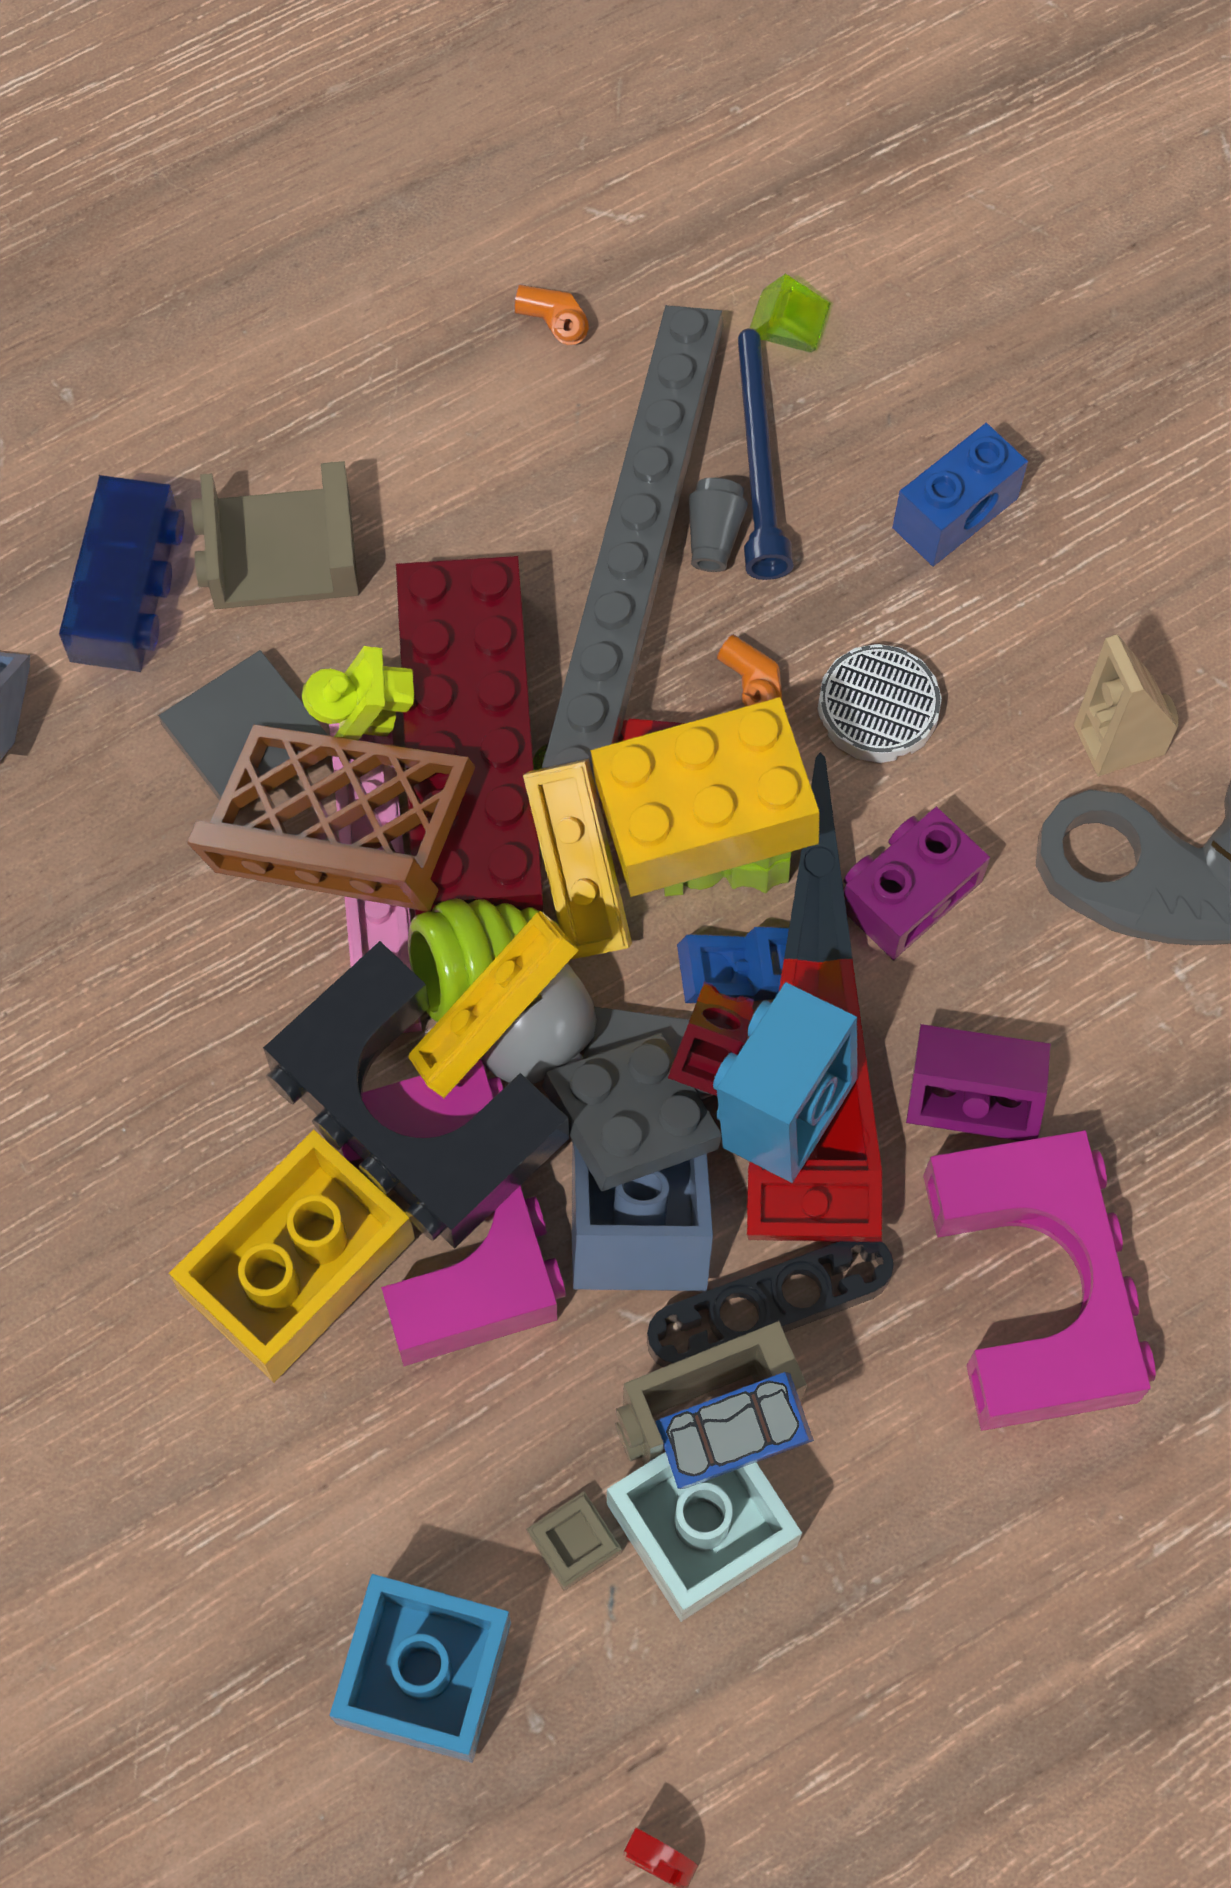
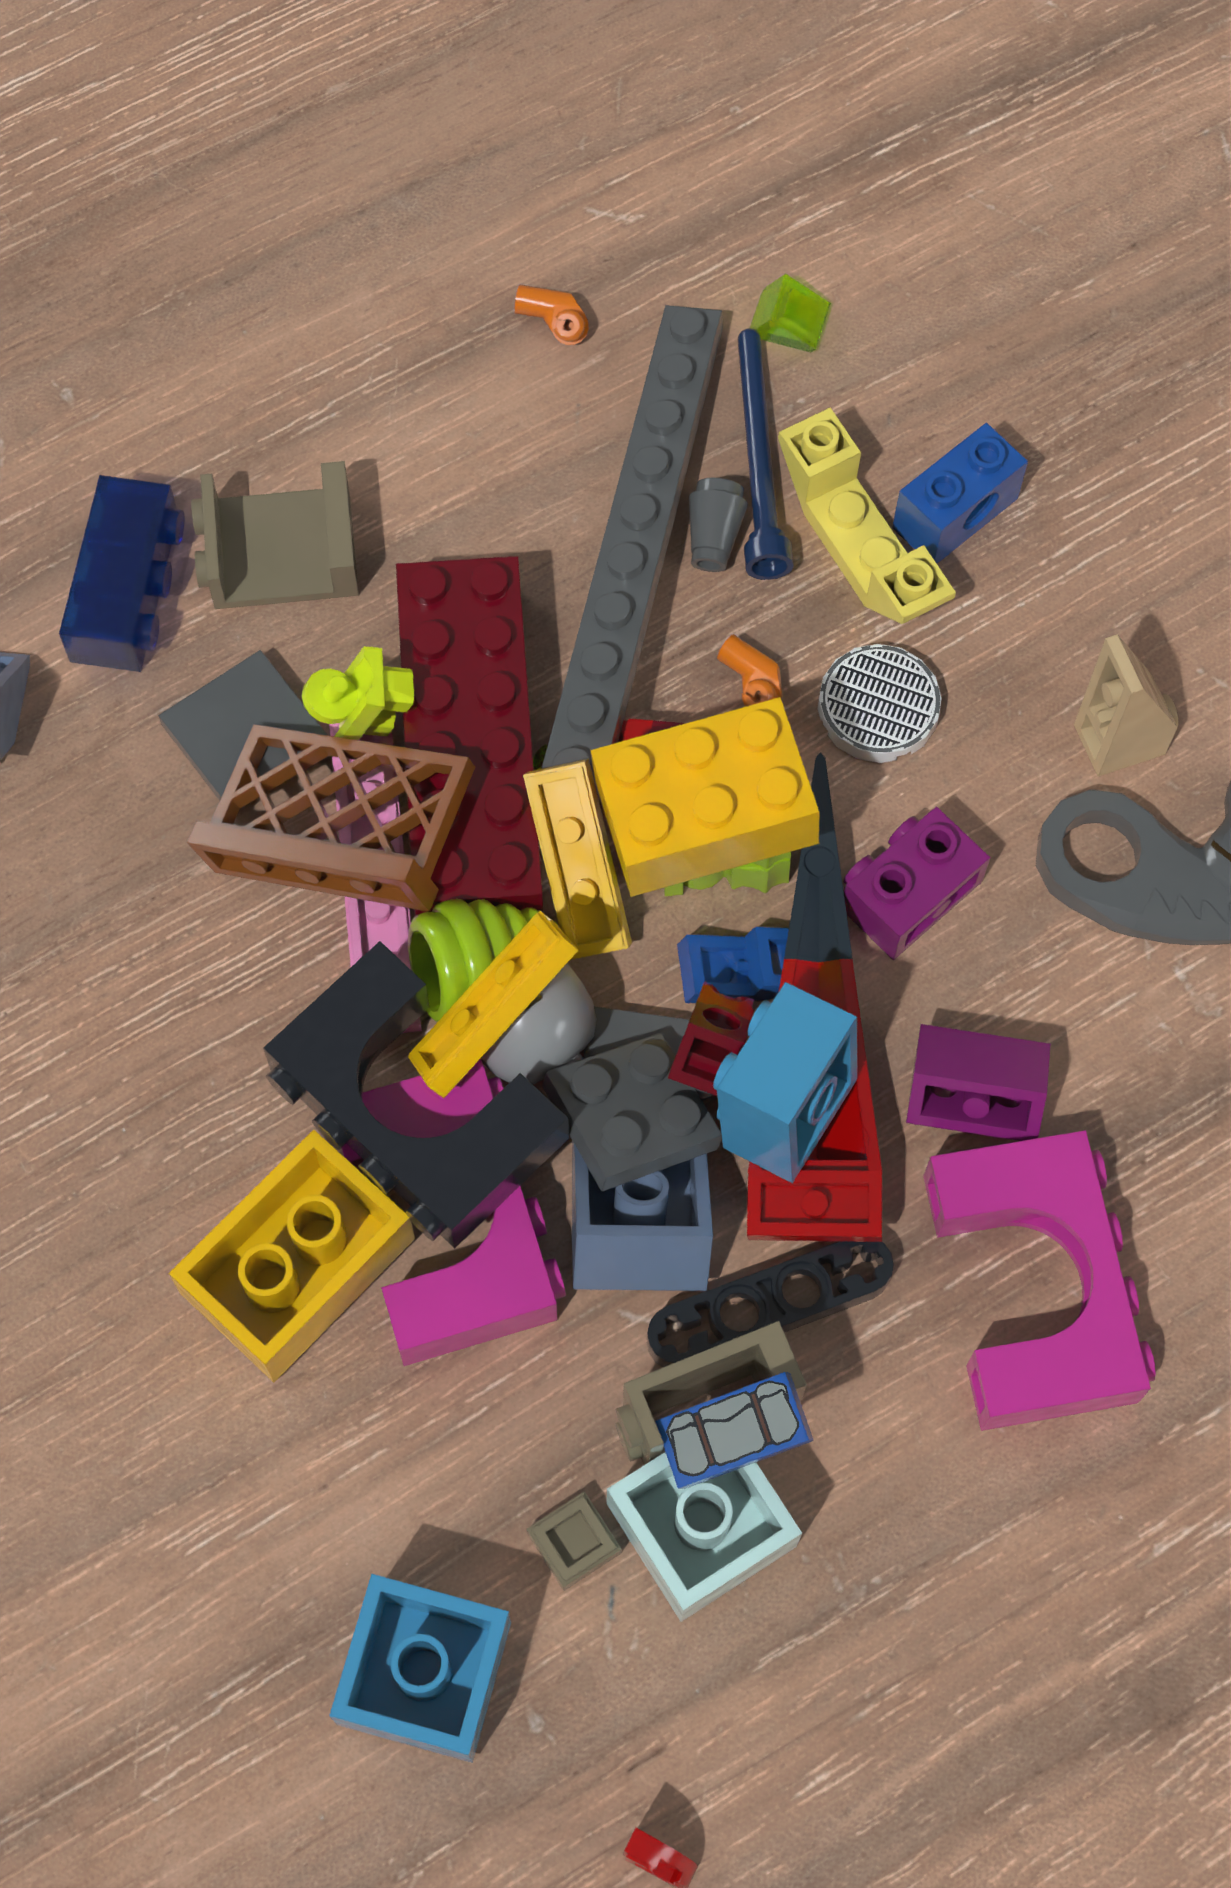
none -> light yellow slope [778,407,956,624]

